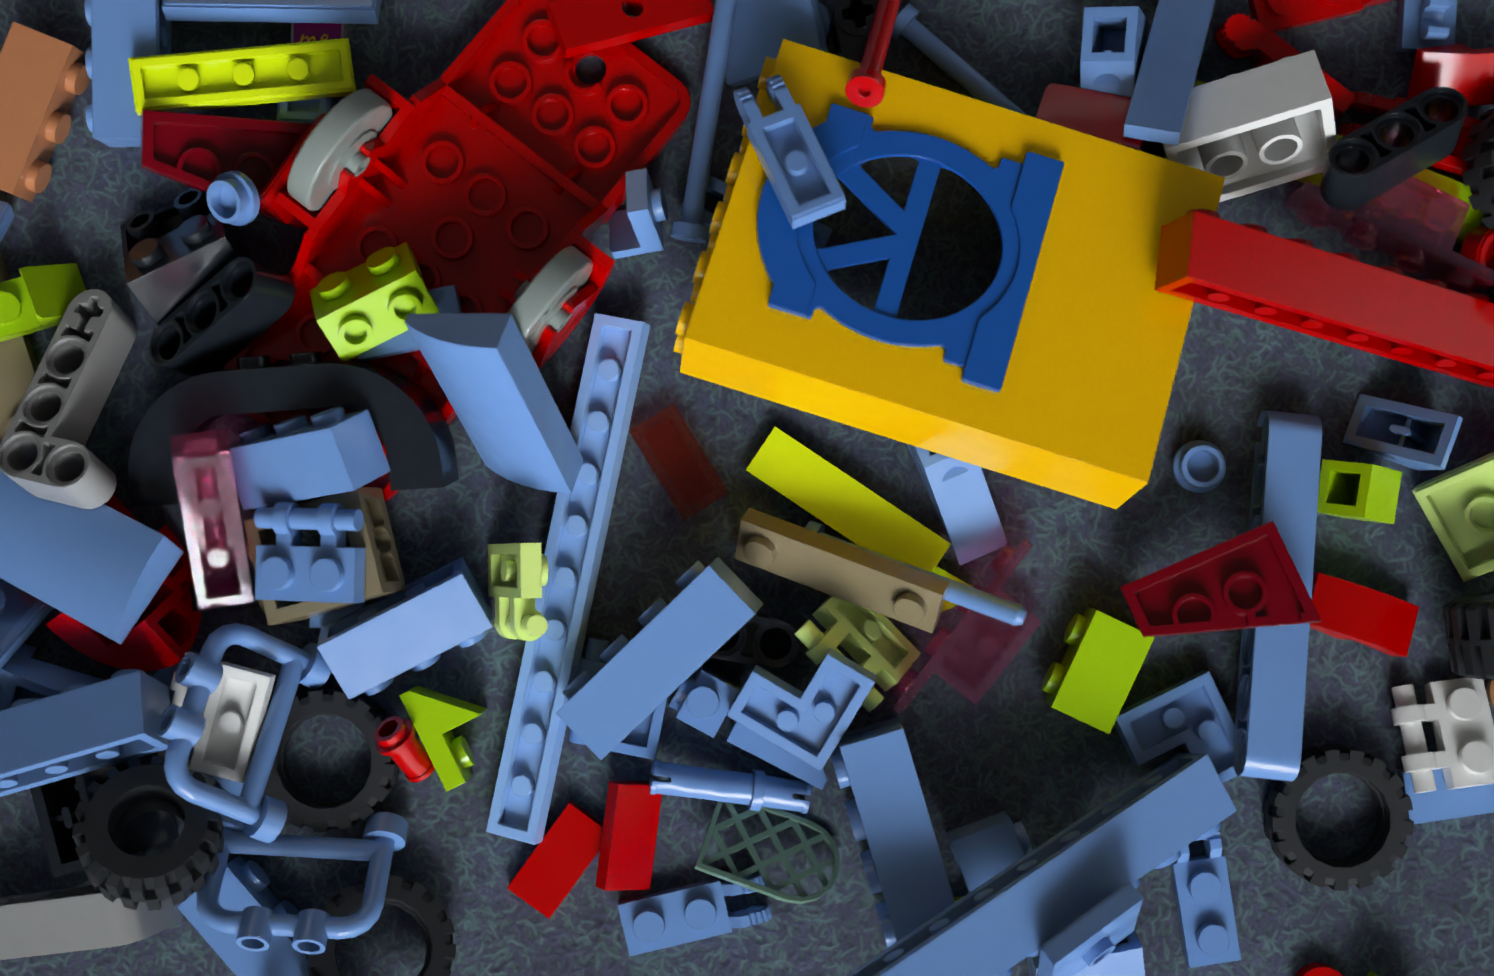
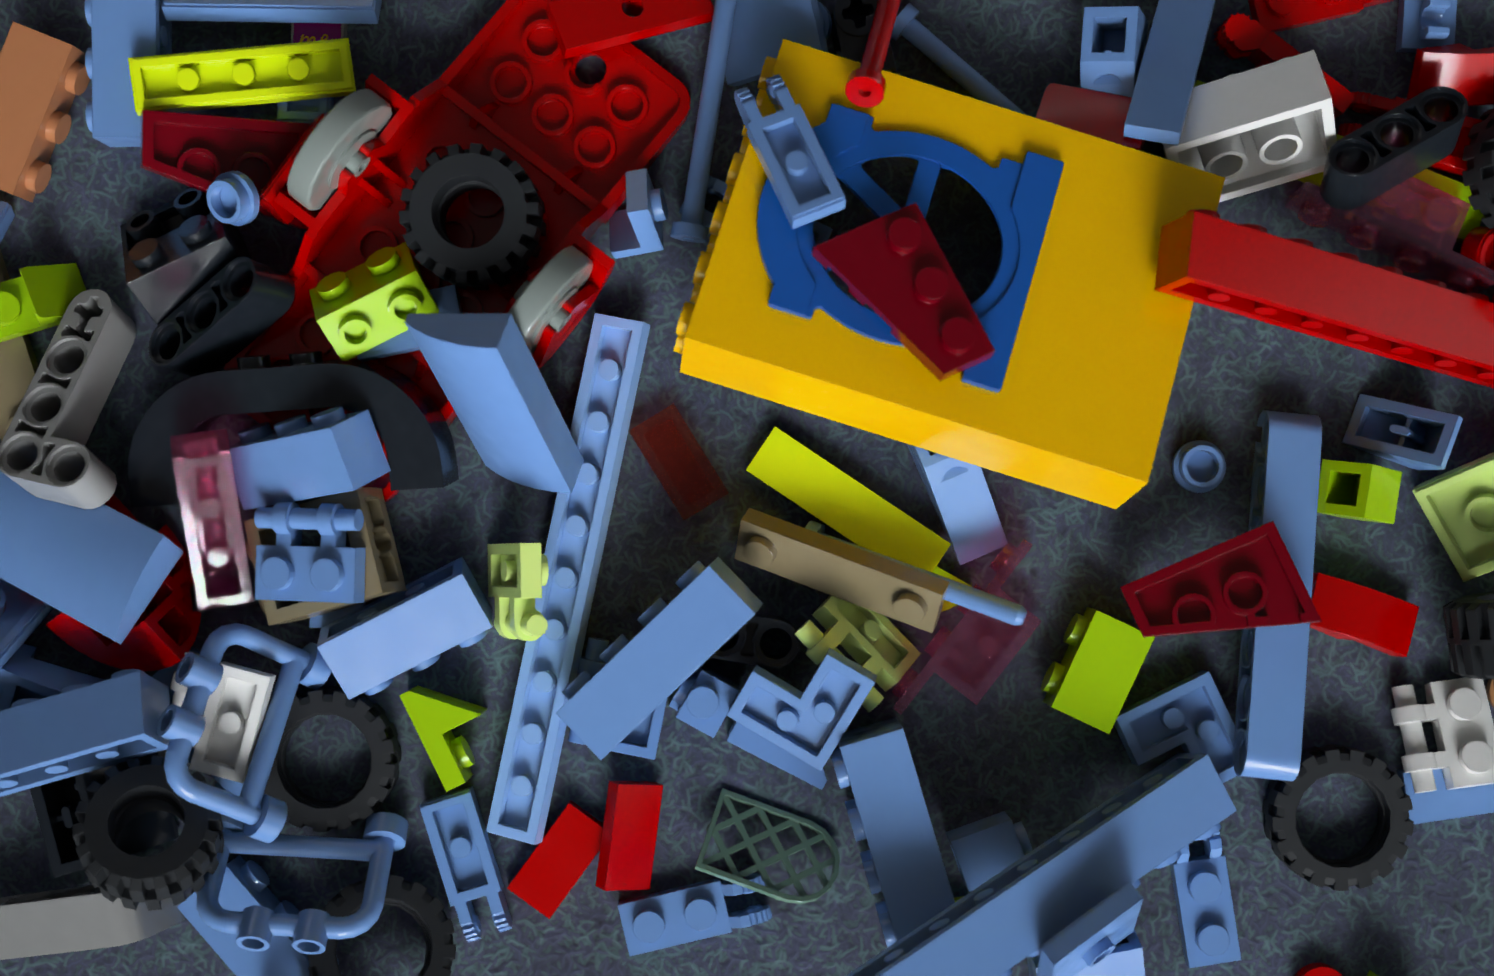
red pin [374,716,435,783] -> none
medium blue pin [649,759,812,814] -> none
none -> black tyre [399,143,547,291]
none -> medium blue hinge [419,786,513,943]
none -> dark red wing [812,202,995,381]

